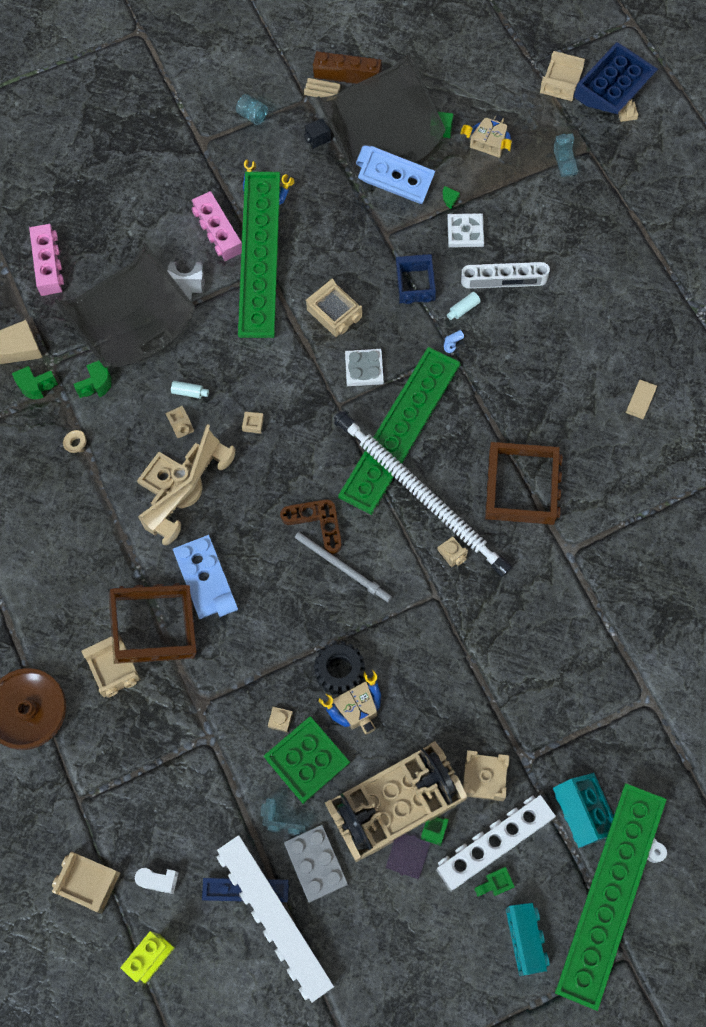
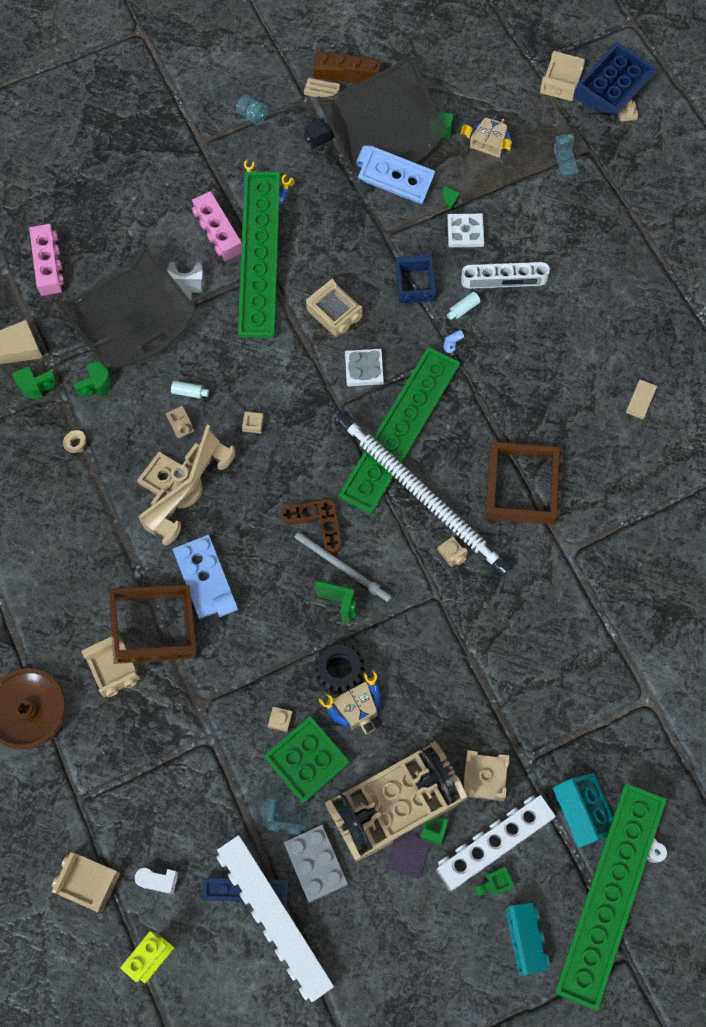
none -> green bracket [315,580,357,624]

